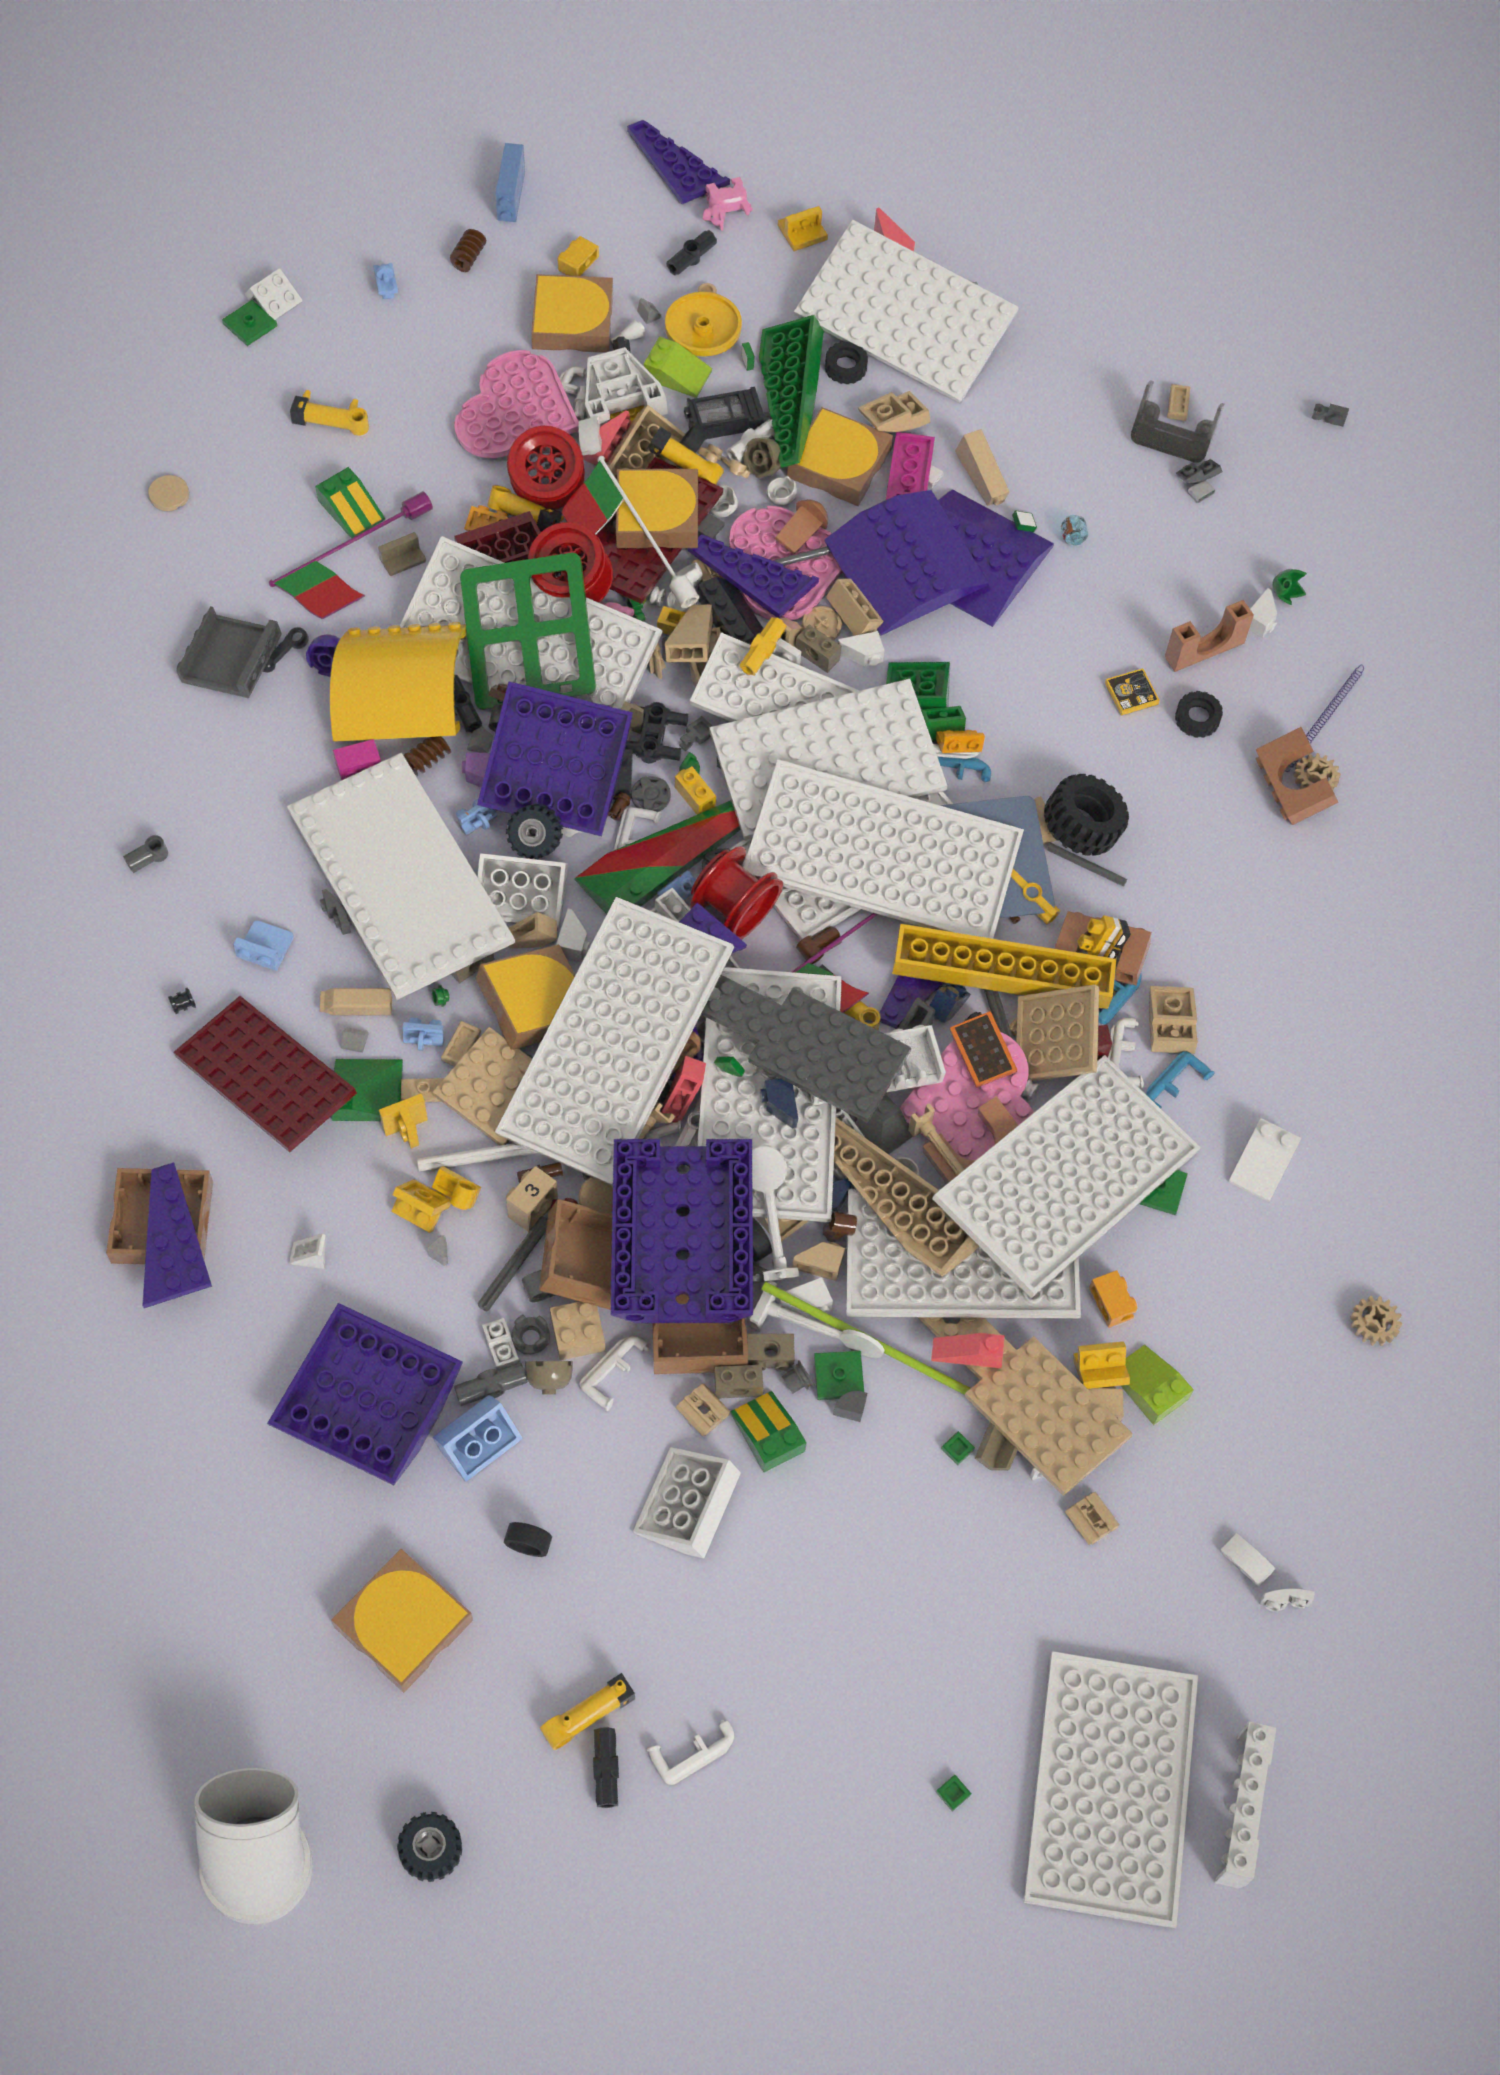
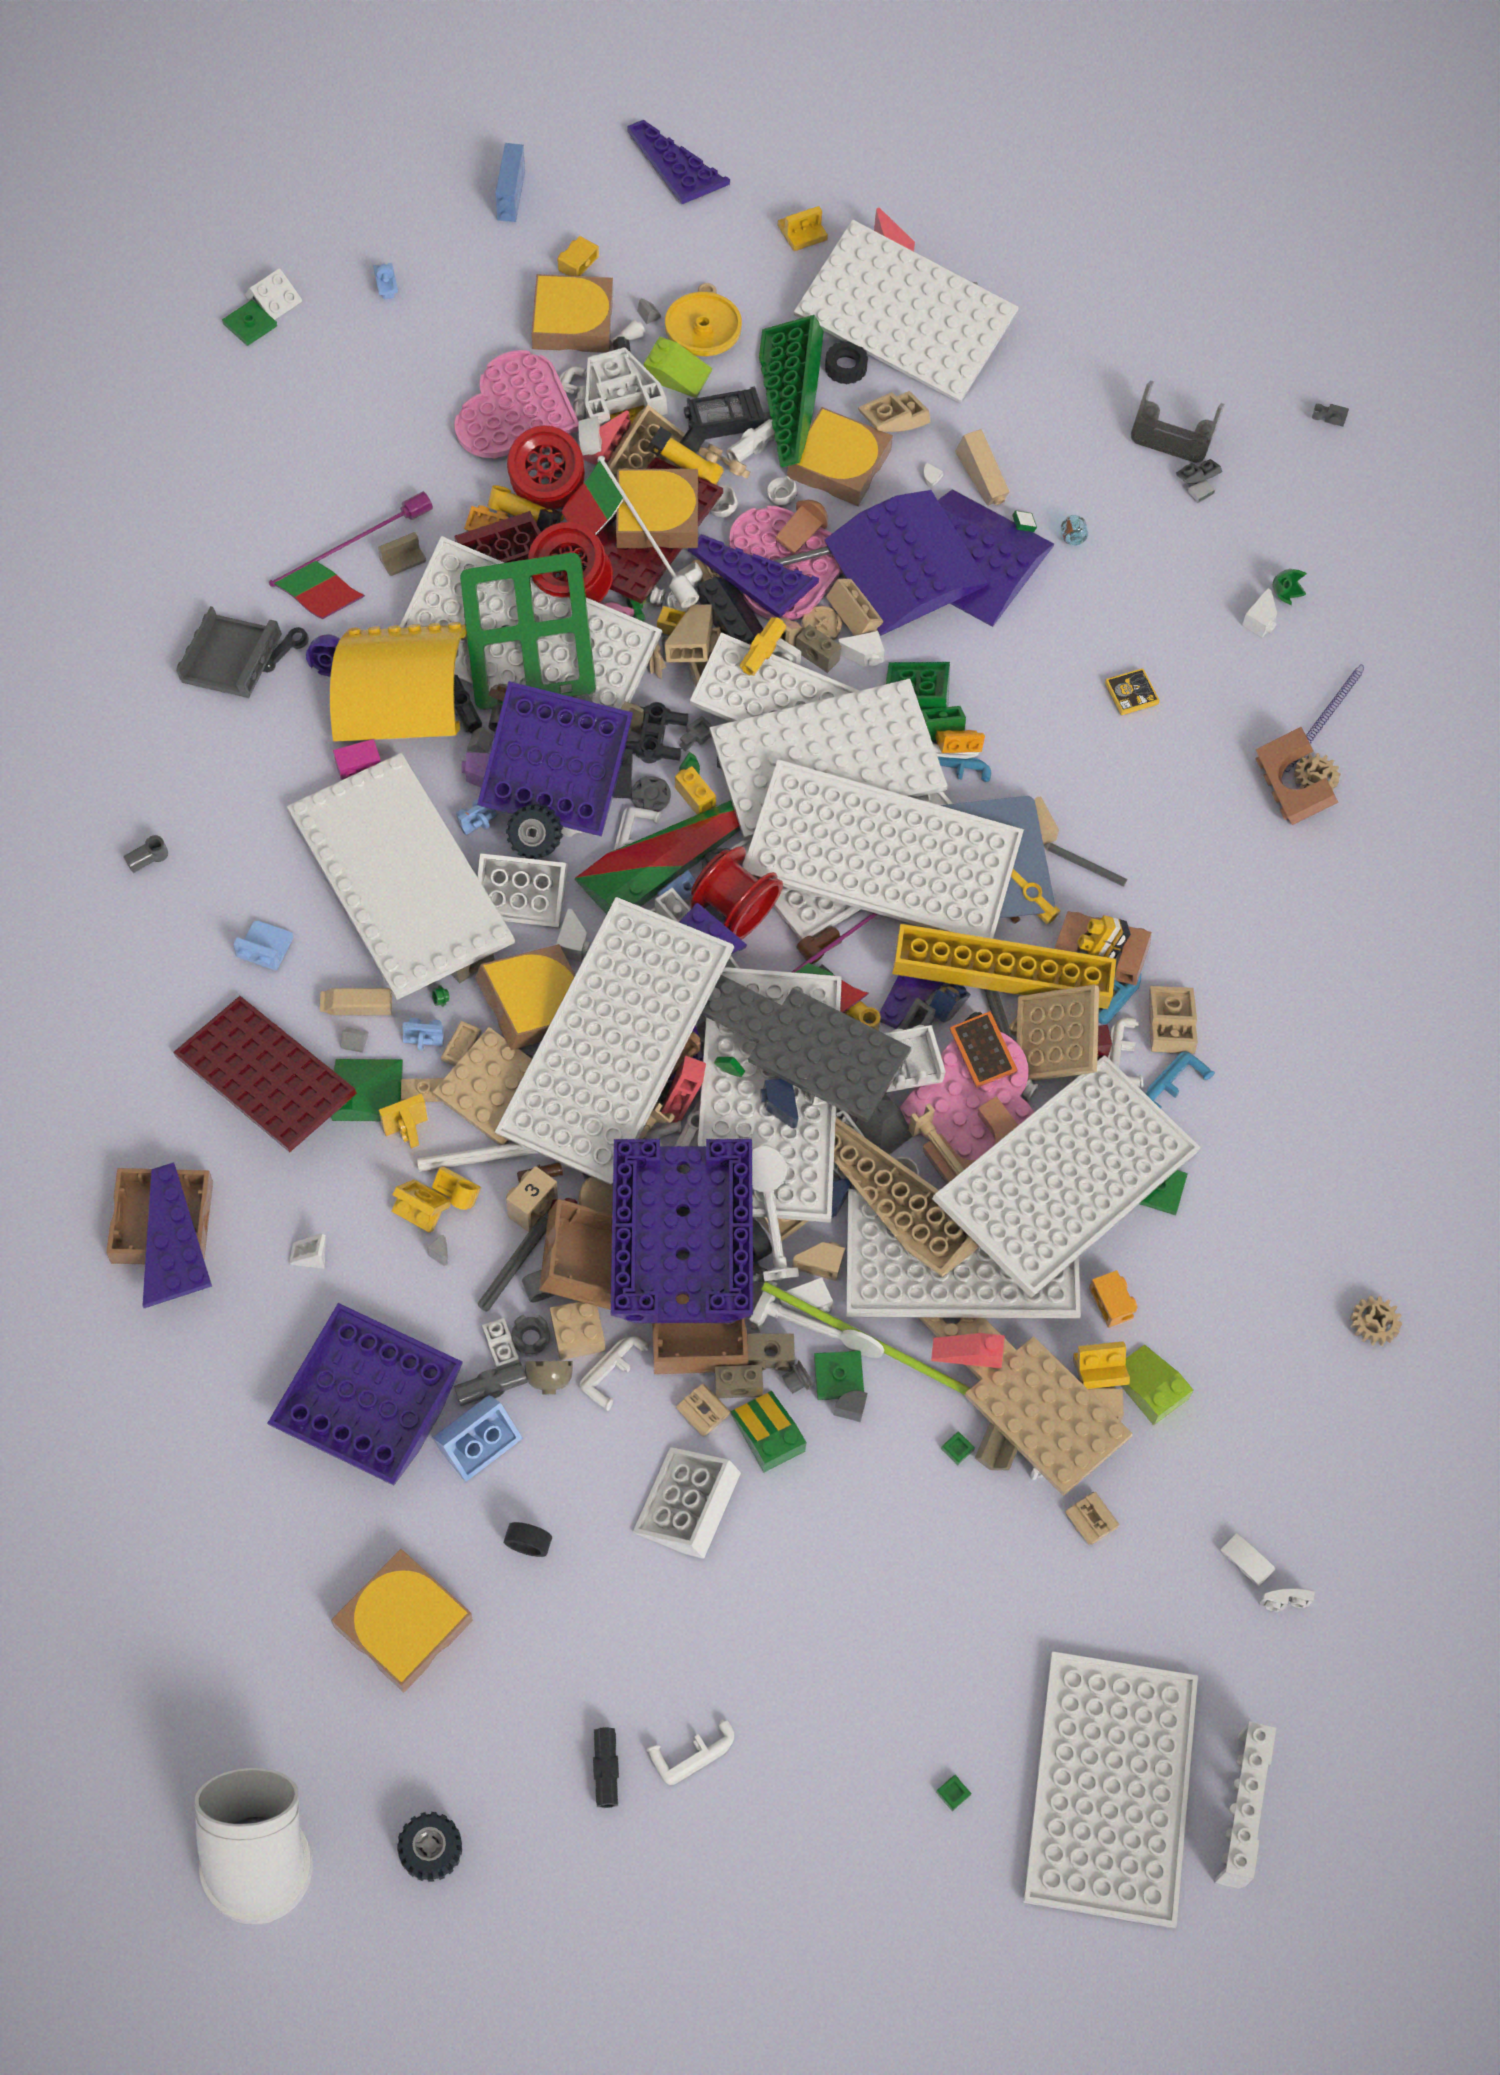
tan tile [148,475,189,511] -> none
black bush [168,987,196,1014] -> none
yellow piece [290,390,369,436] -> none
green slope [315,467,385,539] -> none
dark grey slope [320,889,351,935] -> none
reddish brown piece [403,736,451,776] -> none
reddish brown piece [450,229,487,273] -> none
tan slope [508,912,557,948] -> none
yellow piece [540,1673,635,1750] -> none
reddish brown pin [608,792,630,820] -> none
black piece [666,230,717,275] -> none
dark grey panel [698,514,725,539] -> none
bright pink animal [703,177,753,231] -> none
green tile [741,342,755,371] -> none
dark tan cylinder [743,437,781,478] -> none
reddish brown piece [823,1211,857,1243] -> none
dark pink hinge [886,432,935,500] -> none
black tyre [1044,774,1129,856] -> none
nougat arch [1165,600,1254,672] -> none
tan plate [1167,384,1190,421] -> none
black tyre [1175,691,1223,738] -> none
white slope [1228,1118,1301,1202] -> none

